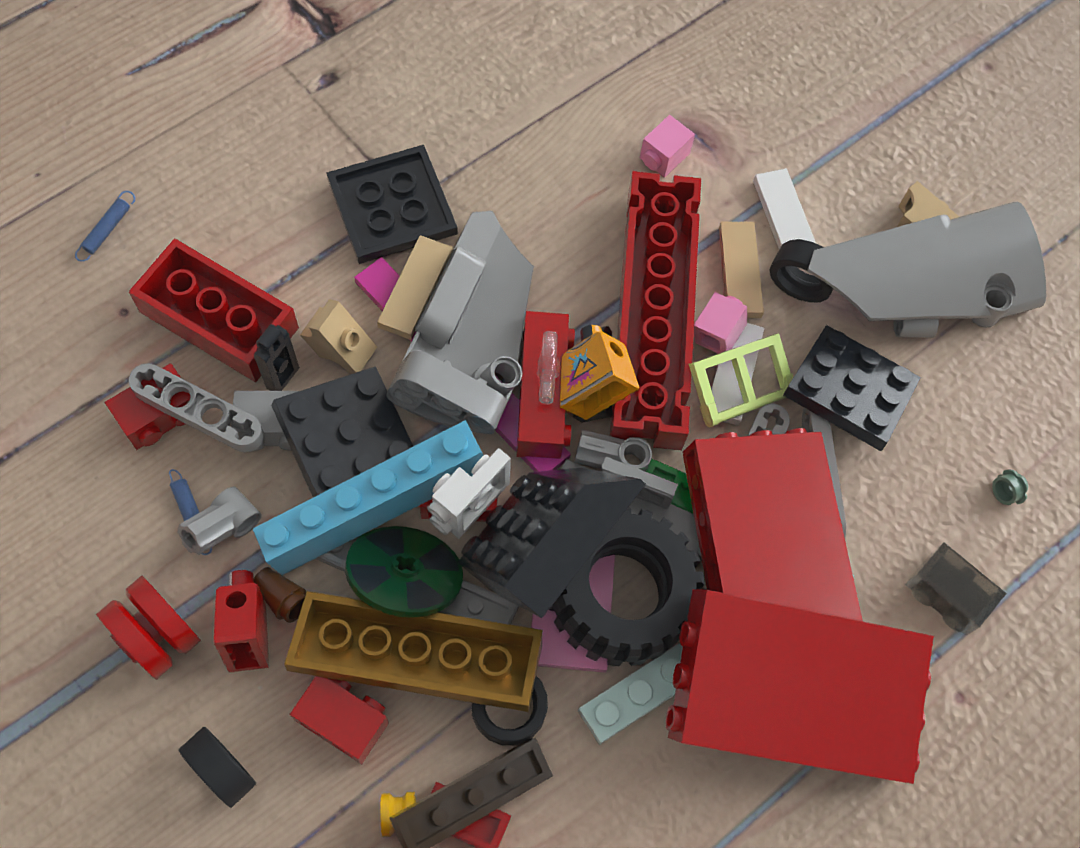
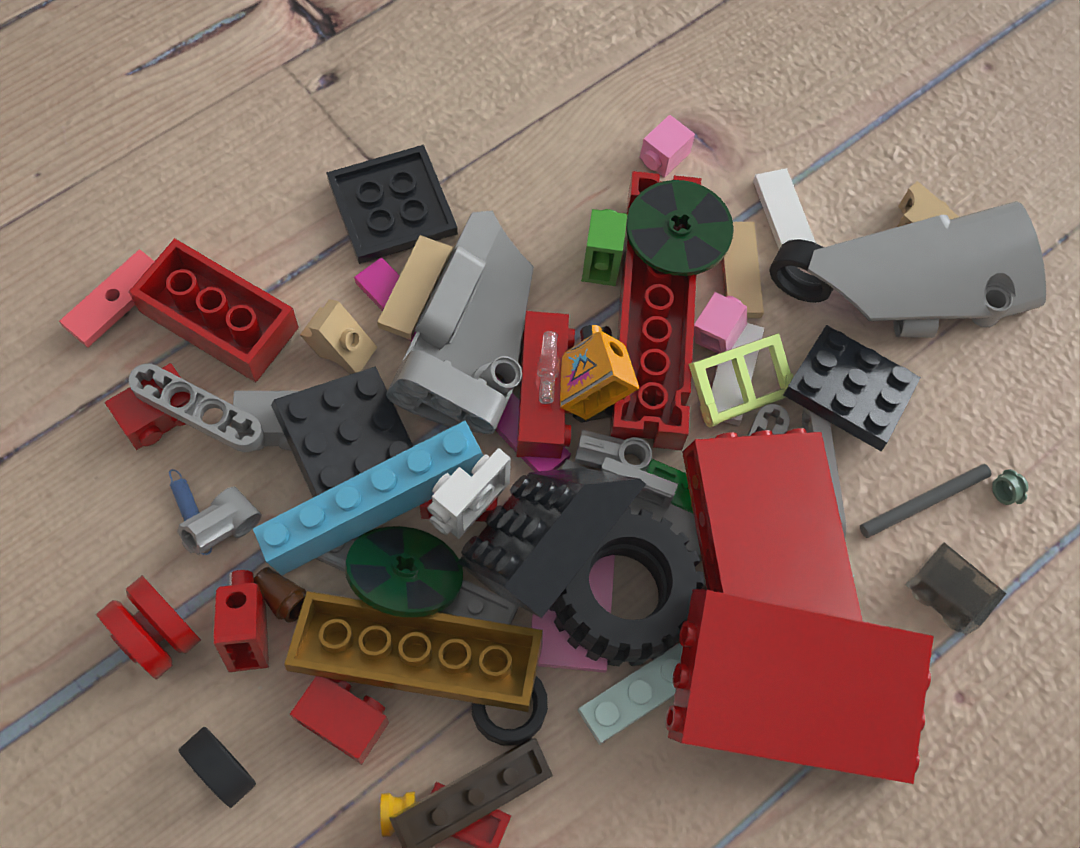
medium blue piece [75,191,135,261] -> none
black hinge [254,324,300,391] -> none
none -> coral tile [59,249,154,348]
none -> bright green brick [581,209,628,286]
none -> dark green piece [626,180,734,276]
none -> dark grey bar [860,464,992,538]

